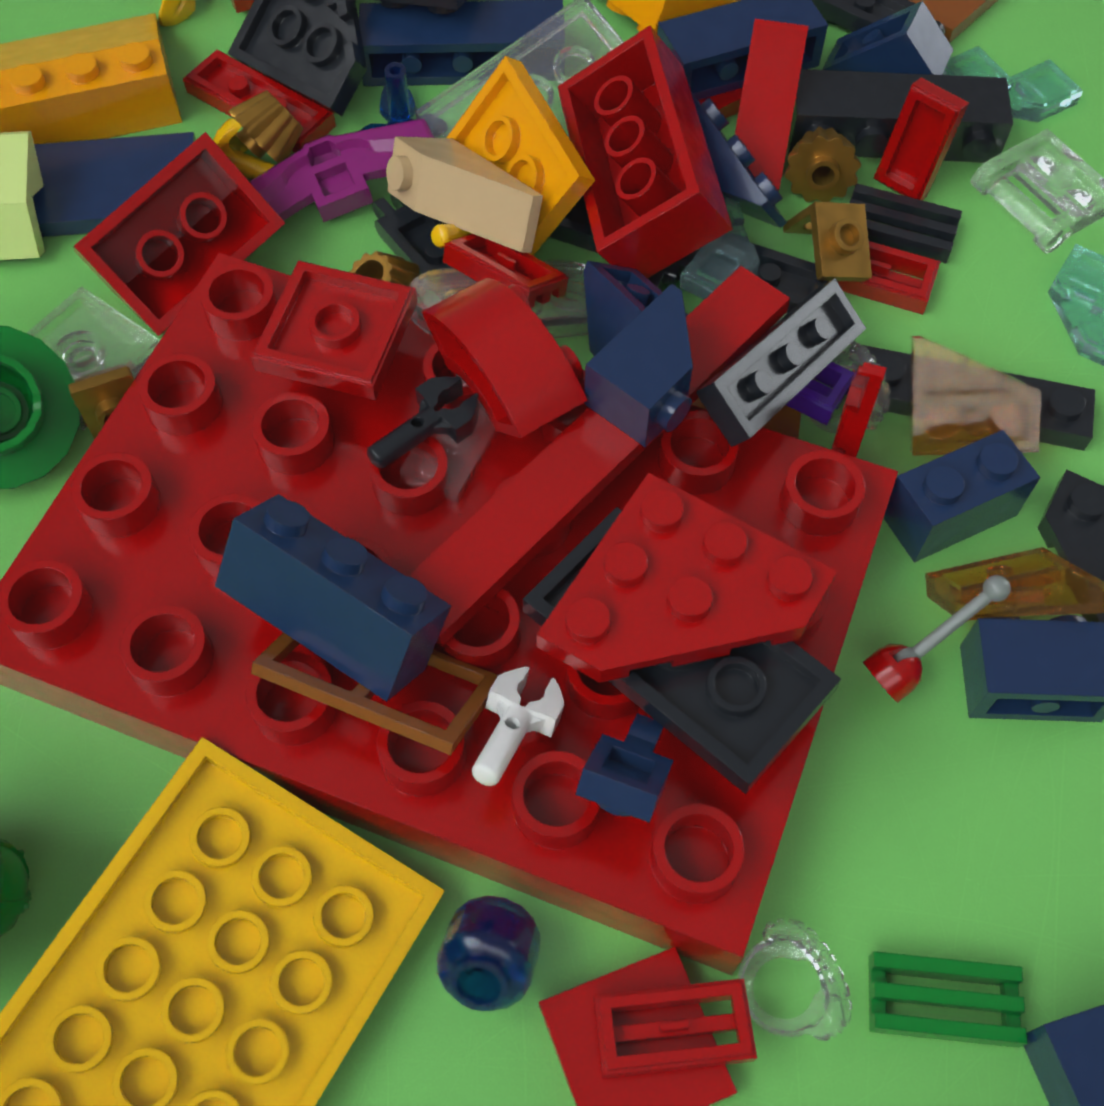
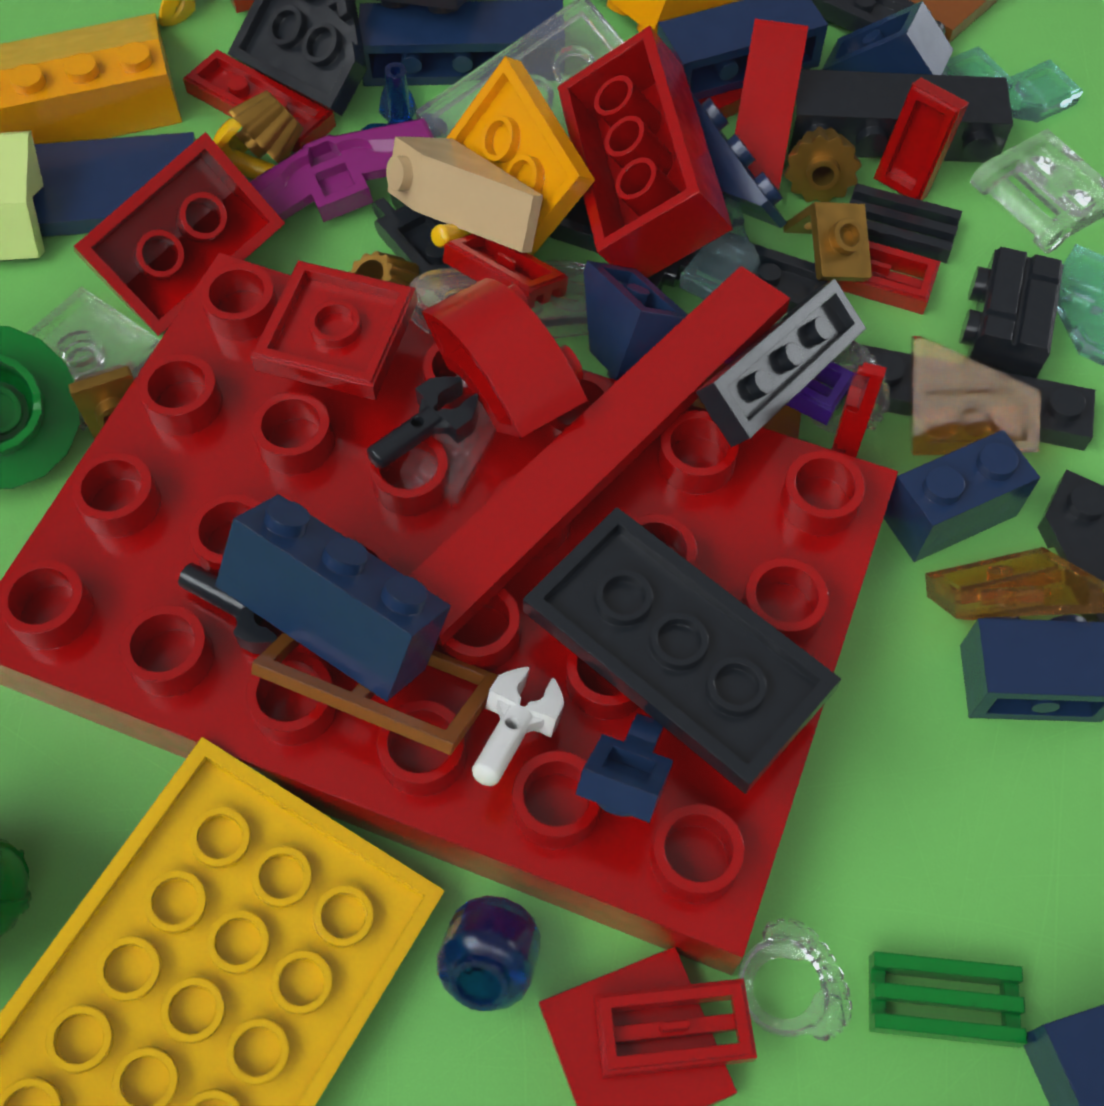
red plate [536,472,838,683] -> none
dark blue slope [584,284,693,447] -> none
hinge [863,575,1011,703] -> none
none -> black bar [178,563,278,654]
none -> black brick [959,246,1064,378]

